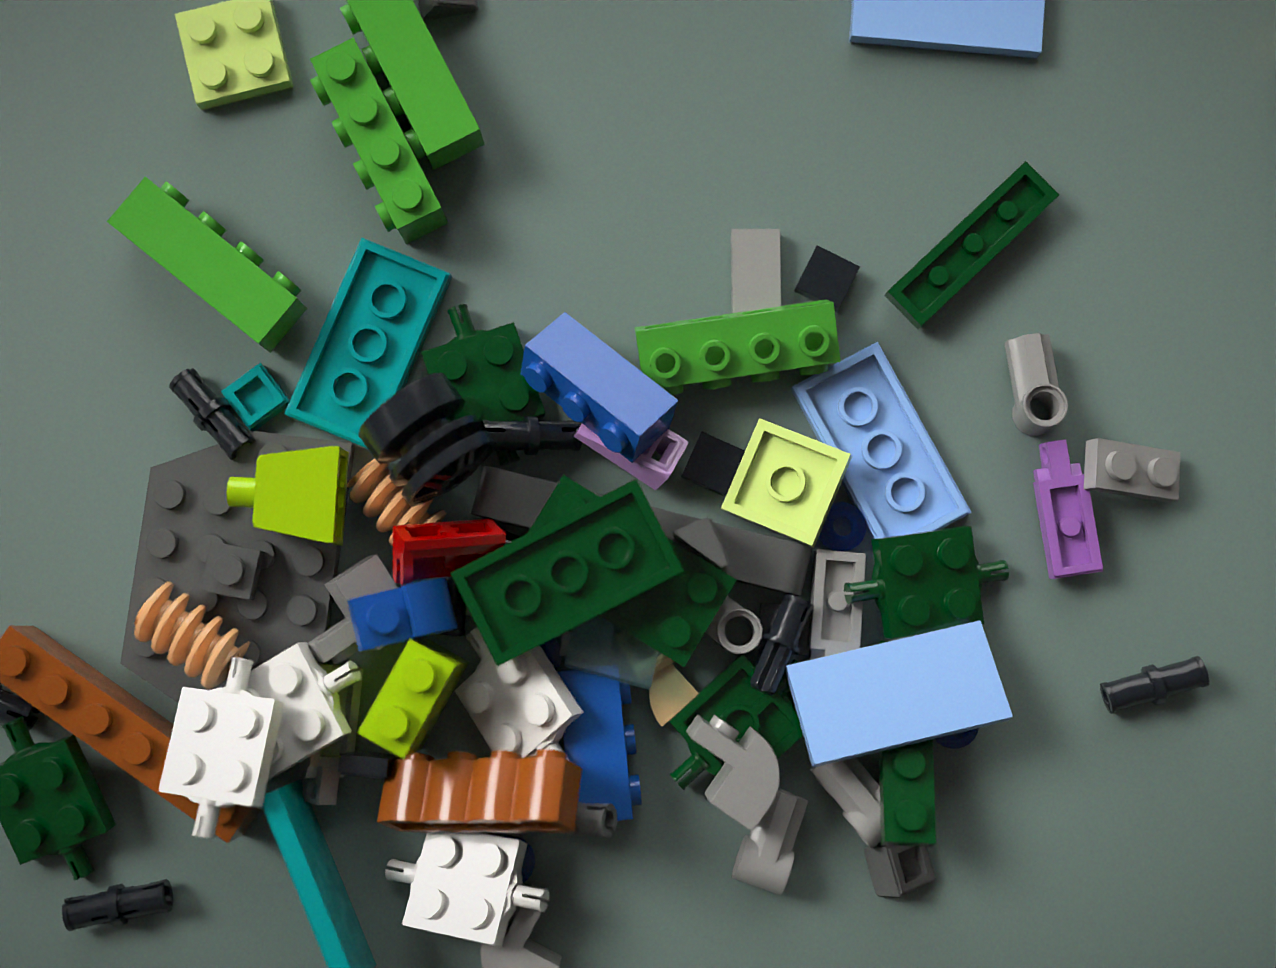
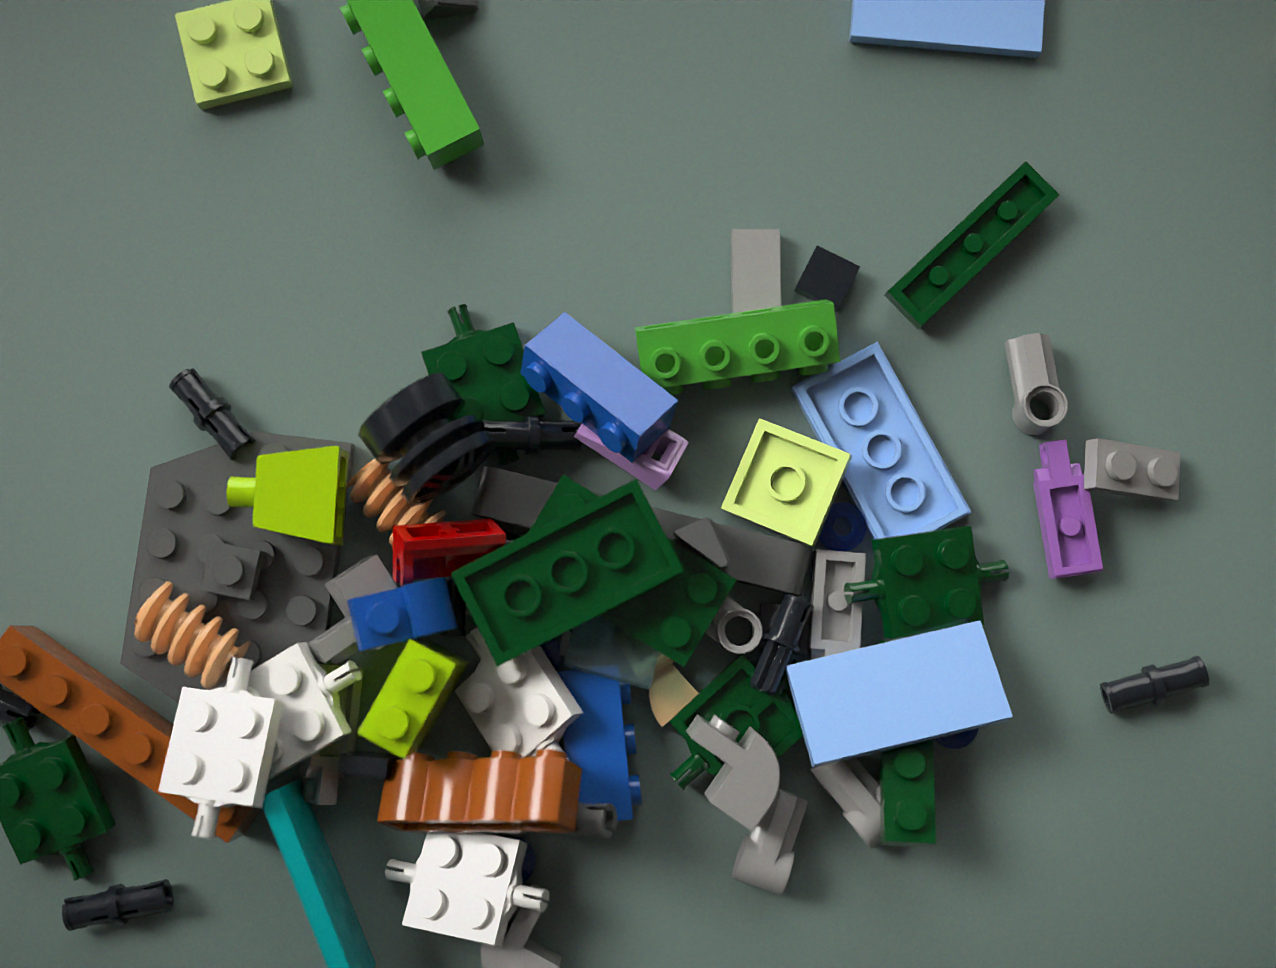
bright green brick [107,176,308,353] -> none
teal tile [221,362,290,432] -> none
teal tile [284,237,452,449] -> none
bright green brick [310,37,448,244] -> none
black tile [681,431,745,497] -> none
dark grey slope [864,842,936,897] -> none

